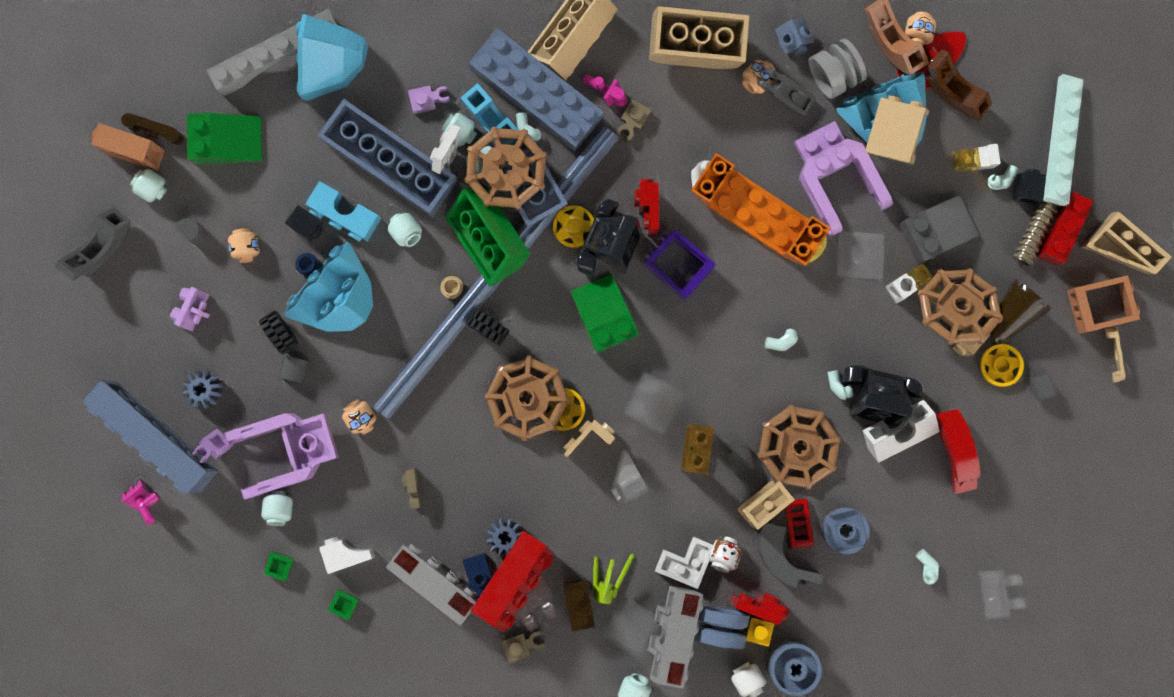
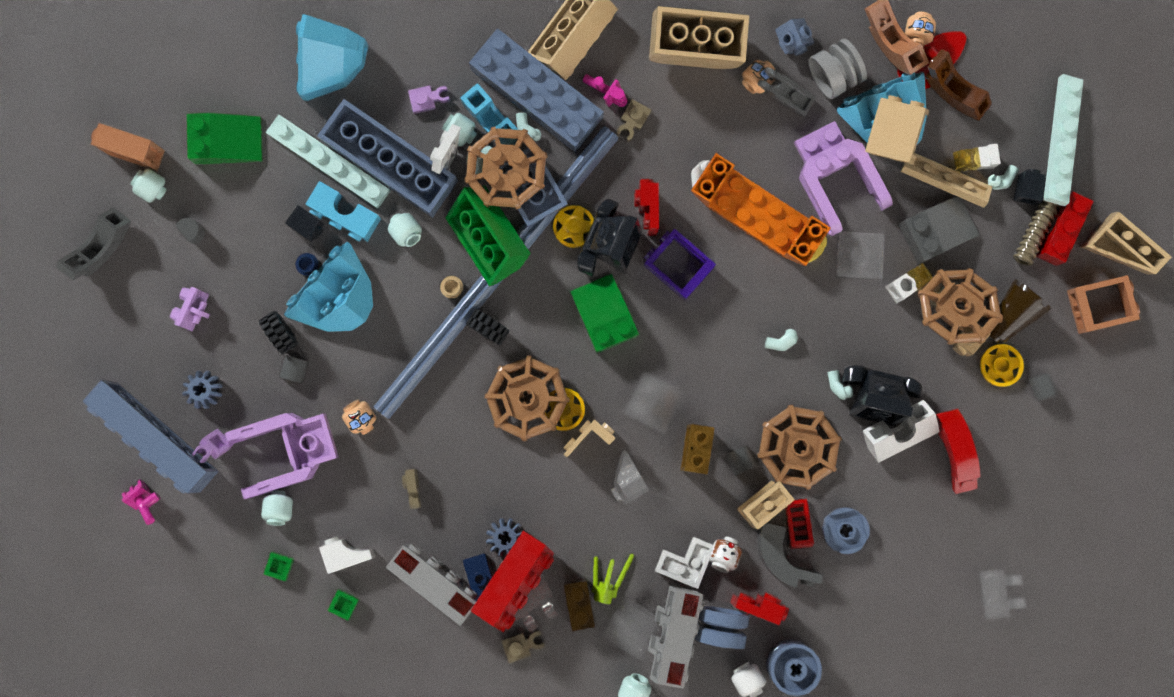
dark brown plate [121,113,184,145] -> none
light grey arch [207,9,337,97] -> none
light nougat head [228,228,260,263] -> none
yellow brick [744,615,774,647] -> none
light aqua arm [916,549,939,584] -> none
tan piece [1104,328,1126,383] -> none
none -> light aqua plate [266,114,390,209]
none -> tan plate [901,153,992,208]

